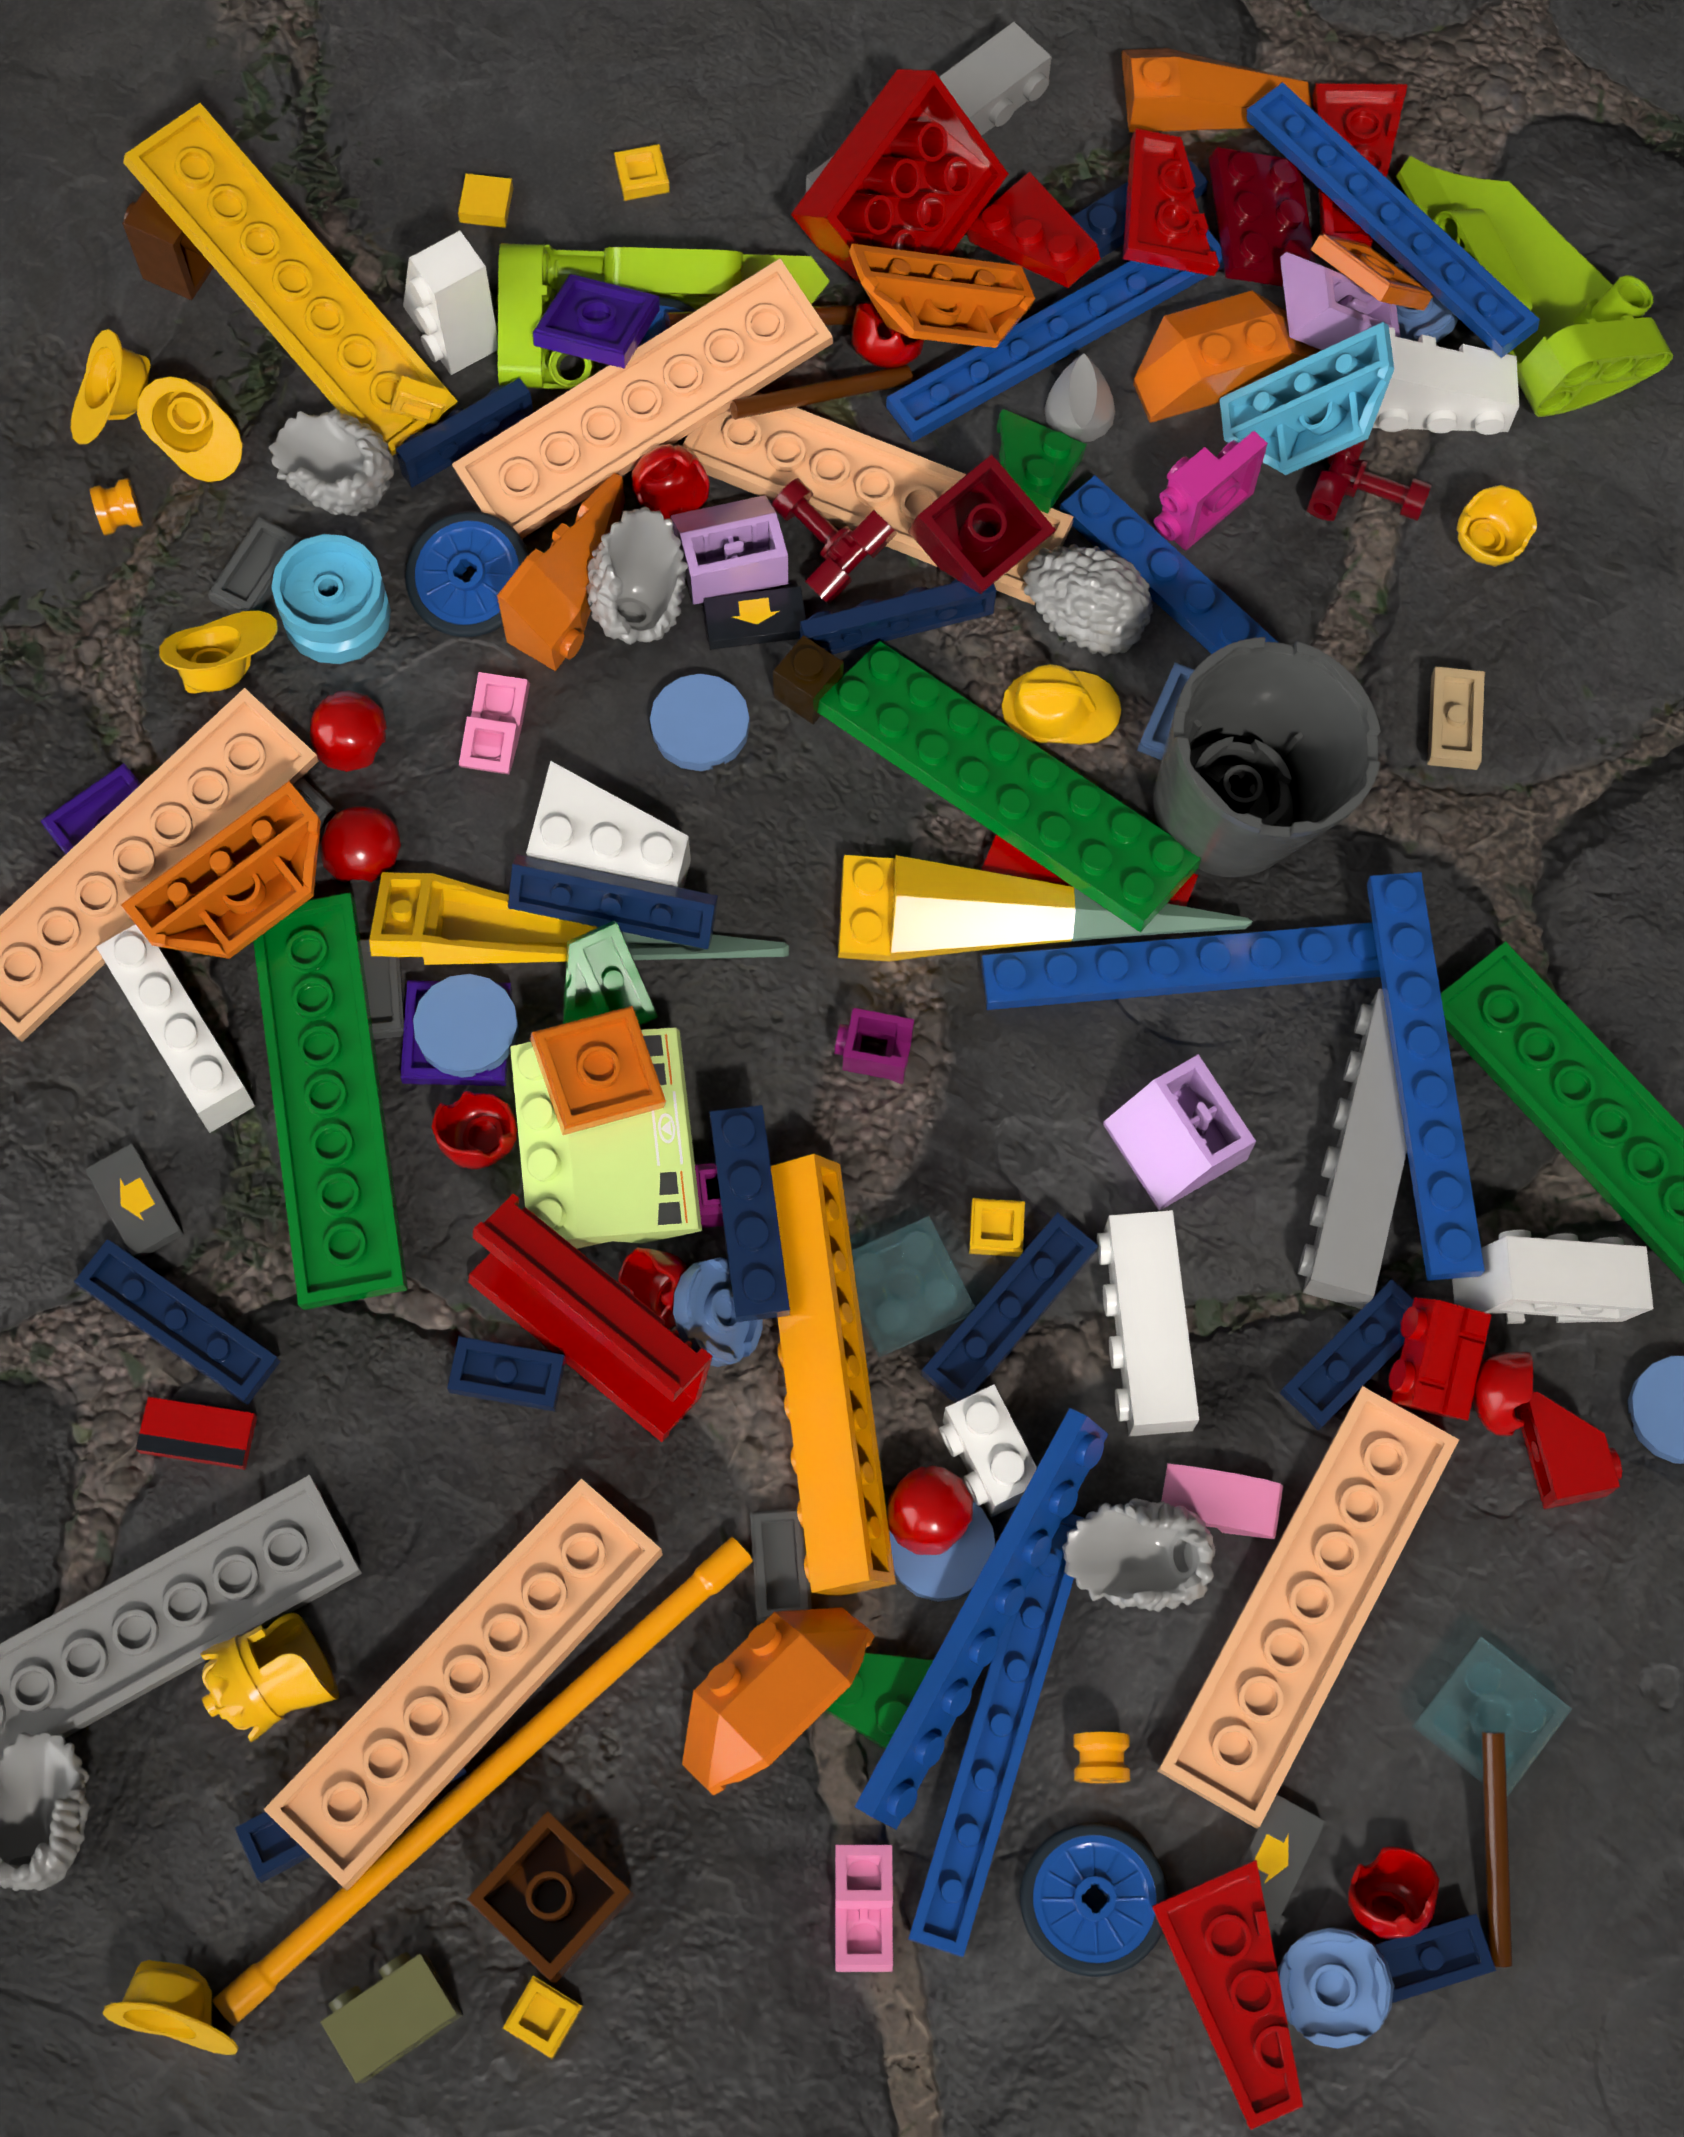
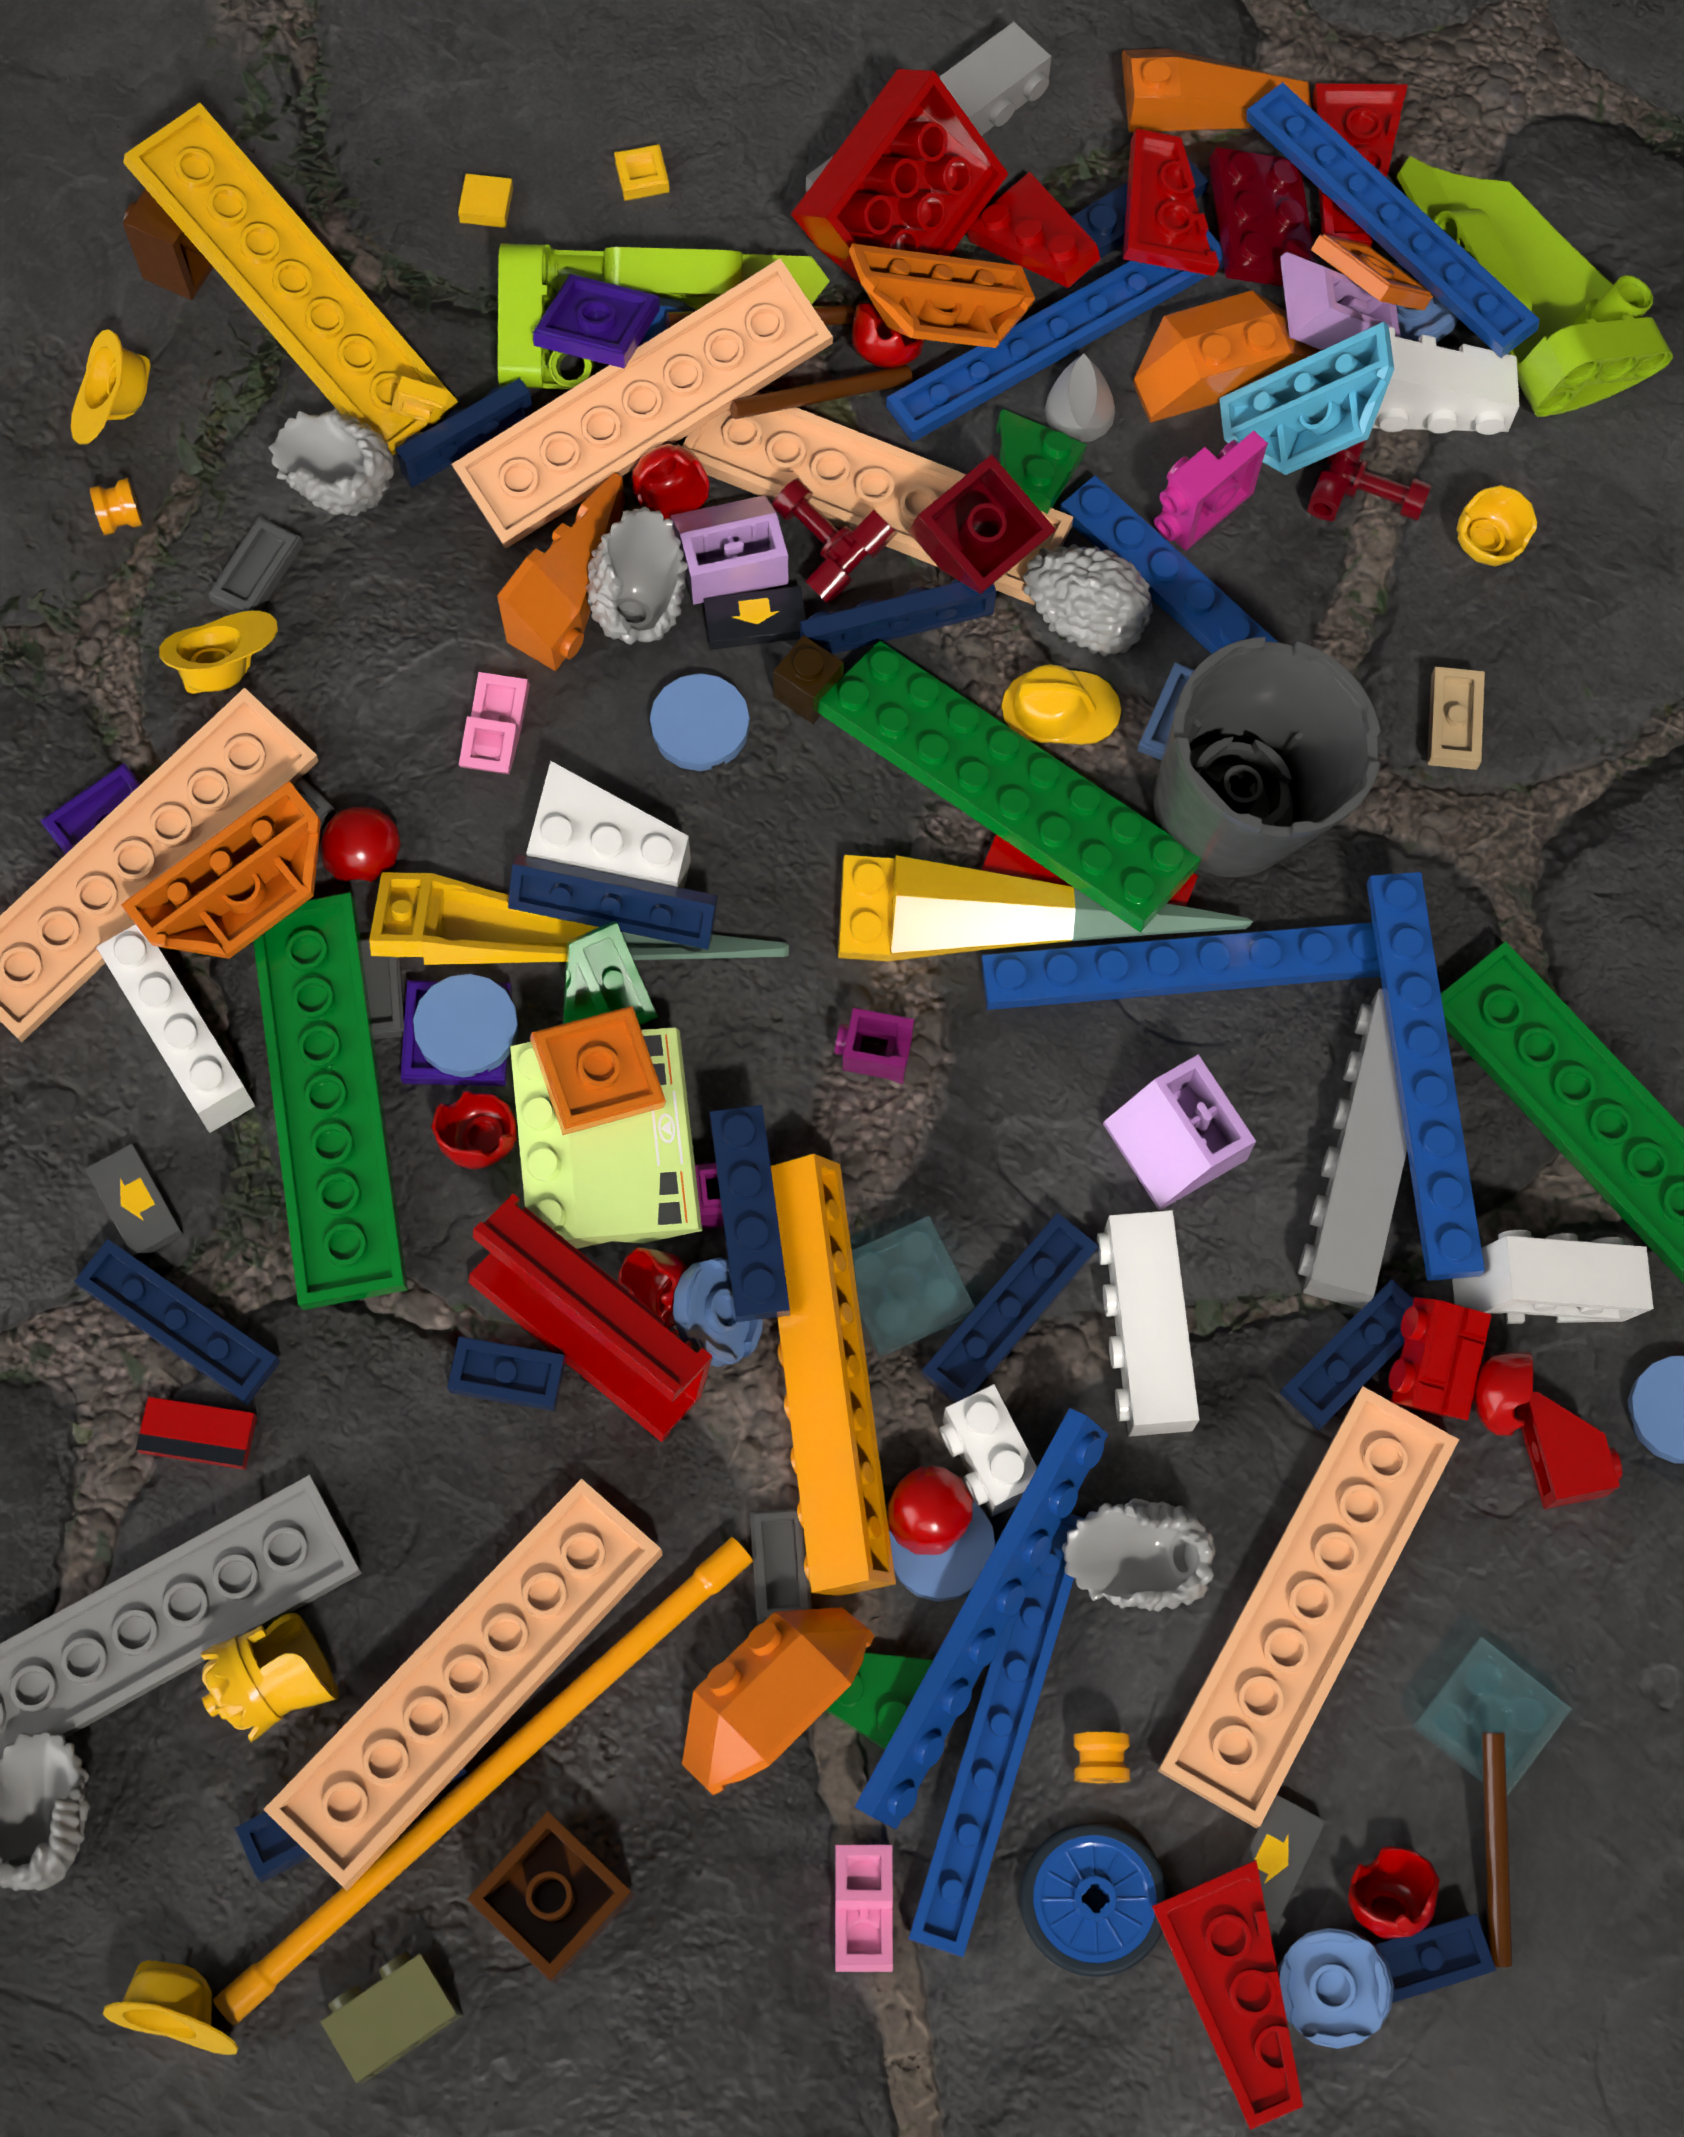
yellow piece [137,376,243,482] -> none
medium azure wheel [271,534,391,664] -> none
red hair [310,690,387,772] -> none
white wedge [403,231,498,375] -> none
blue wheel [405,511,529,637] -> none
yellow tile [503,1976,583,2059] -> none
yellow tile [969,1198,1025,1257] -> none
bright pink slope [1162,1463,1283,1539] -> none

